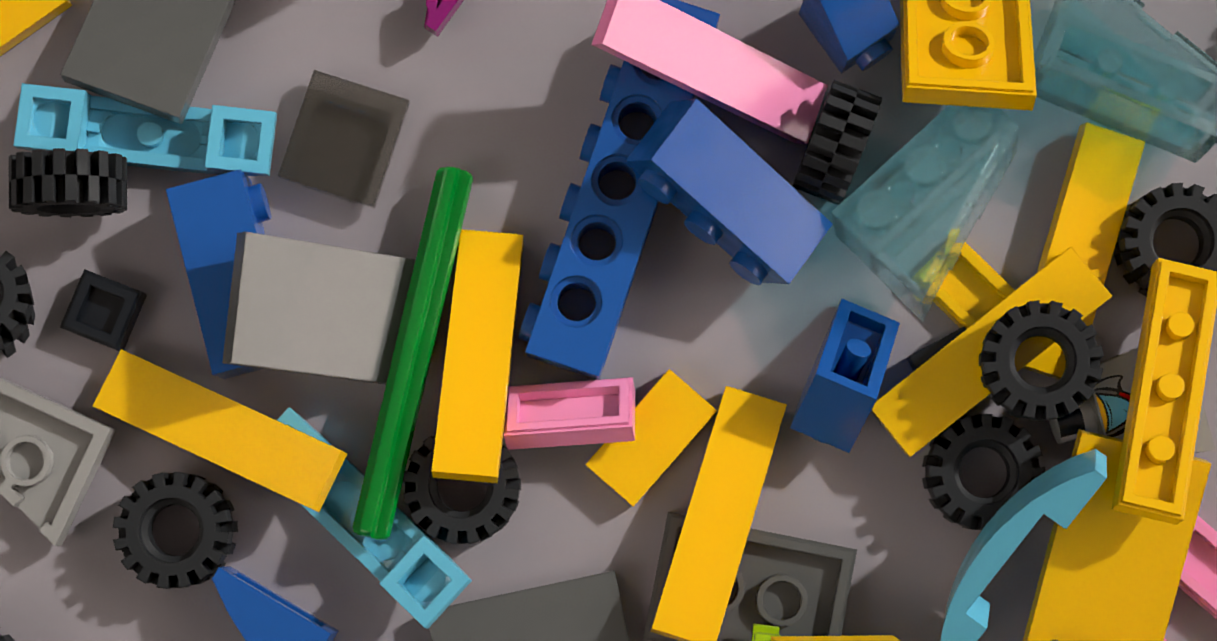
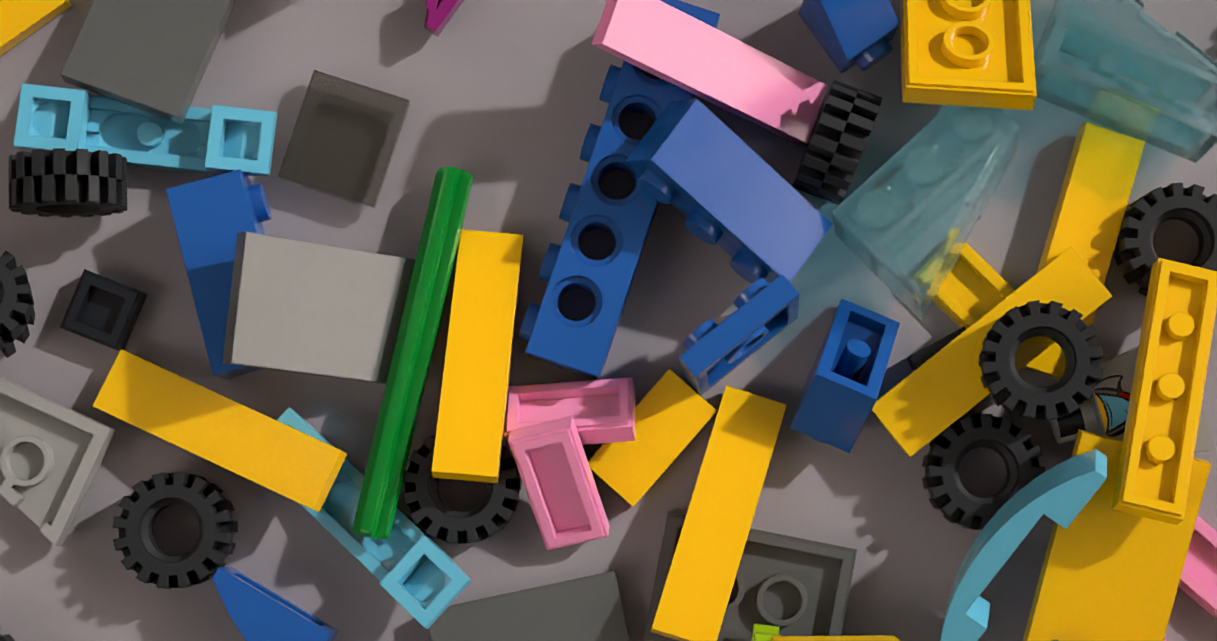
none -> bright pink tile [508,416,610,550]
none -> blue plate [679,274,799,396]

